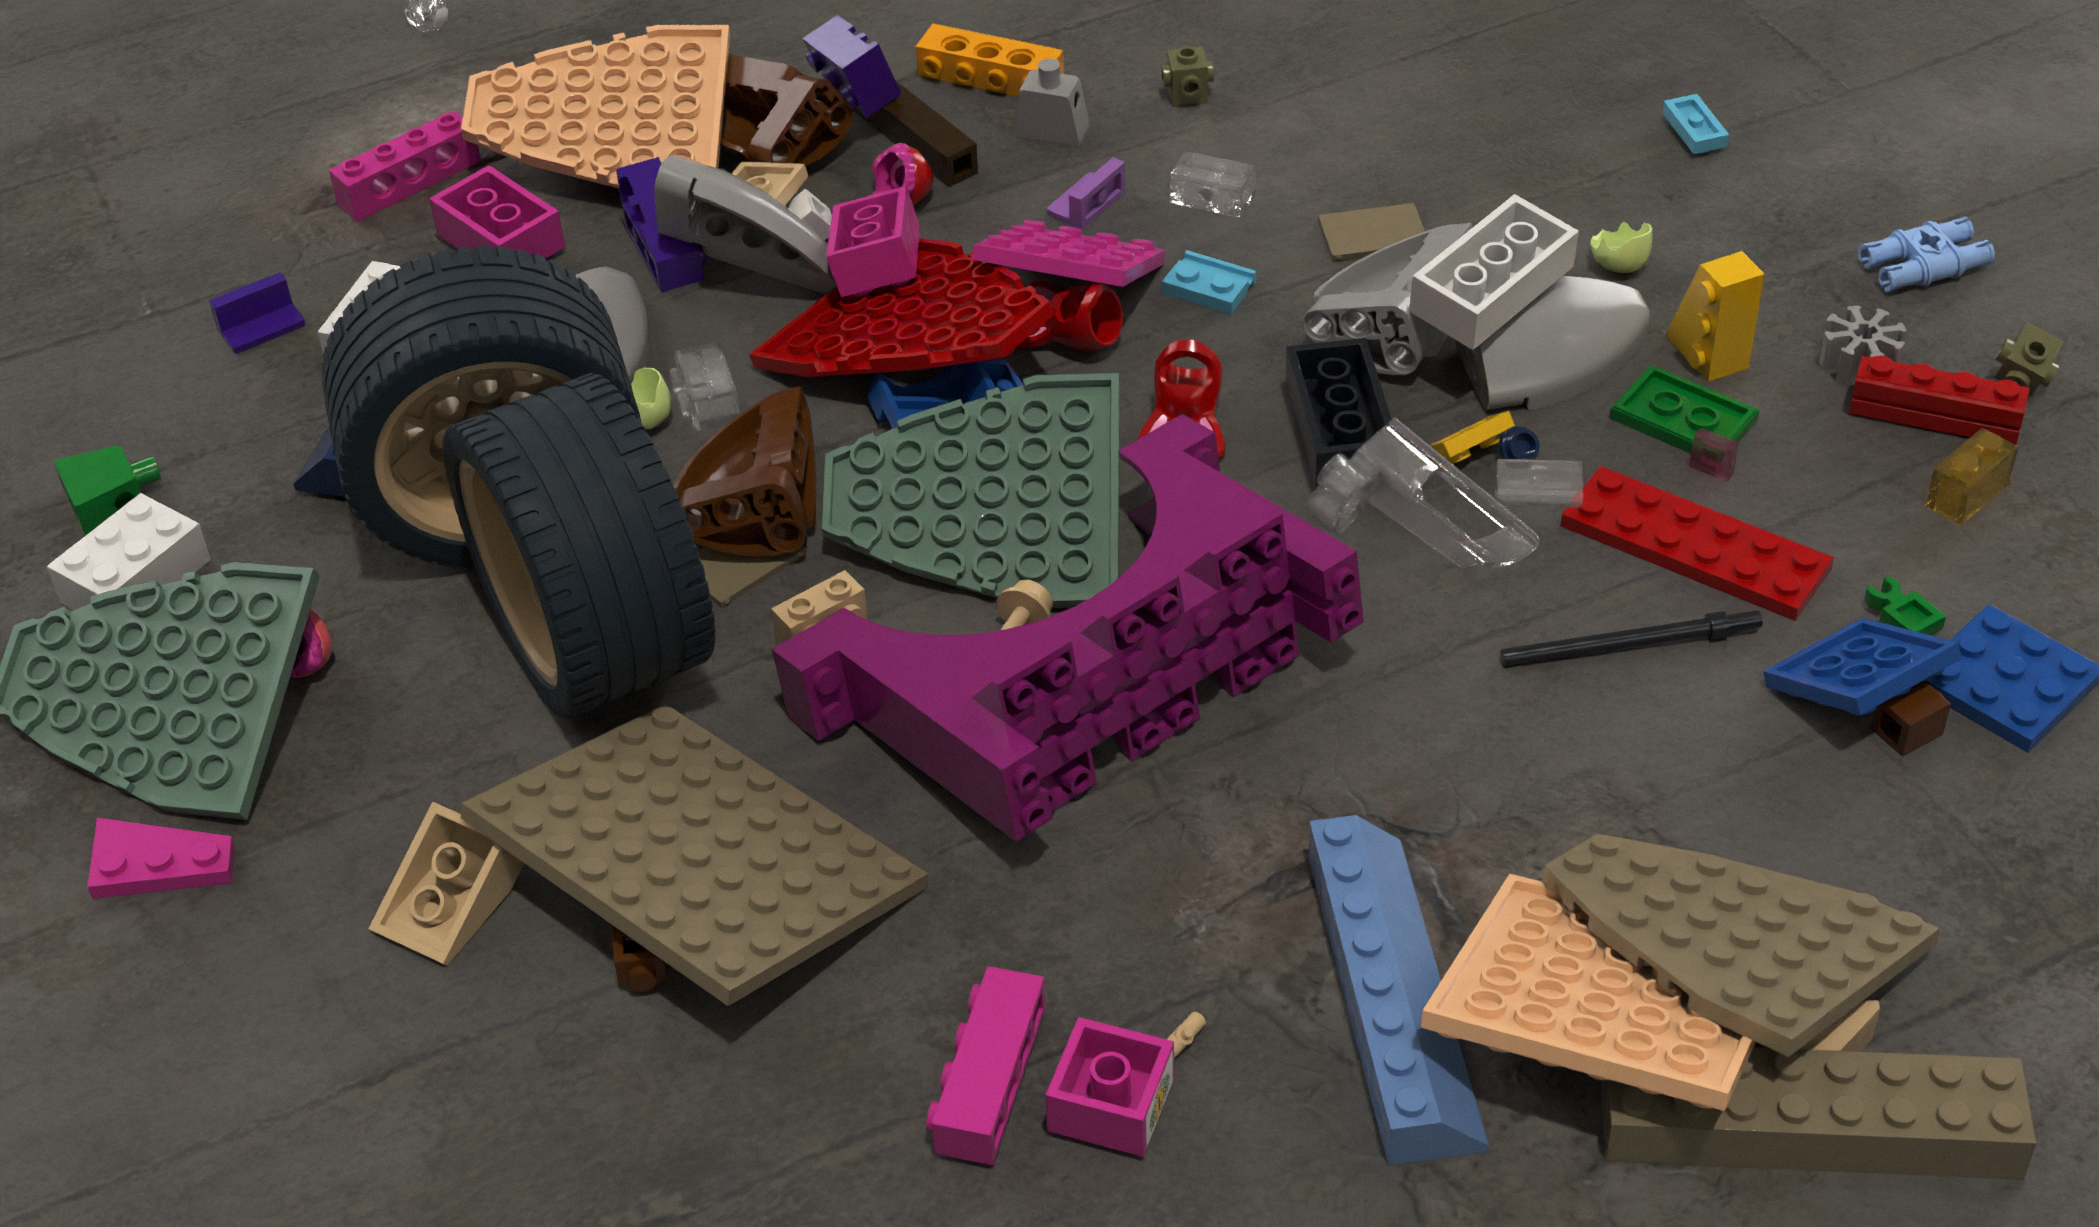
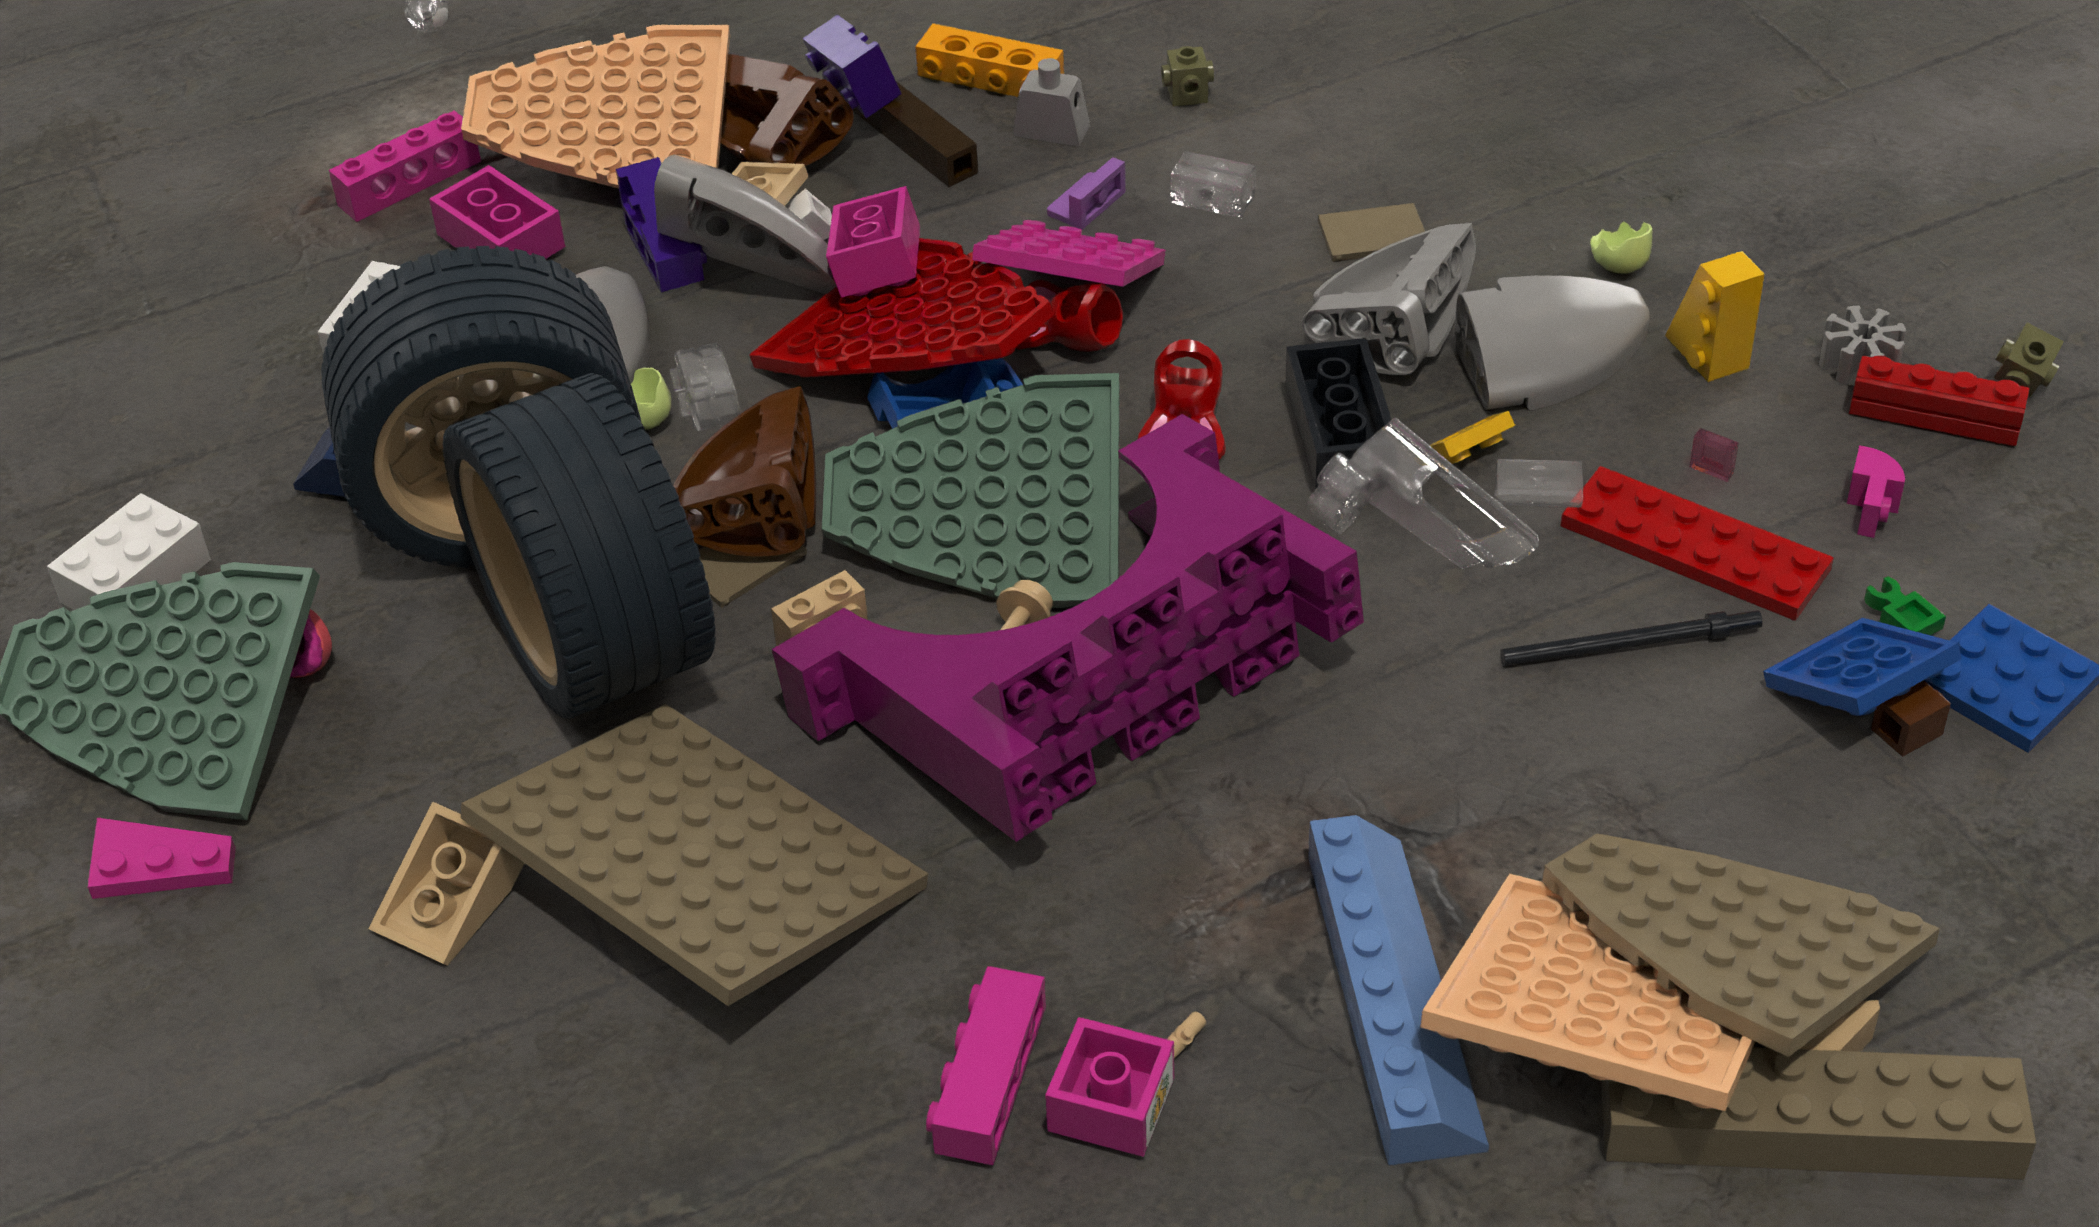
green torso [53,446,162,536] -> none
dark purple panel [209,272,306,354] -> none
reddish brown brick [612,925,668,992] -> none
dark pink hair [872,143,933,206] -> none
medium azure plate [1162,250,1256,315] -> none
white brick [1409,194,1579,350] -> none
dark blue plate [1499,426,1540,468] -> none
green tile [1609,365,1760,465] -> none
medium azure plate [1662,94,1729,154] -> none
light blue pin [1858,217,1995,292] -> none
clear yellow brick [1925,428,2019,526] -> none
none -> dark pink brick [1847,445,1905,538]

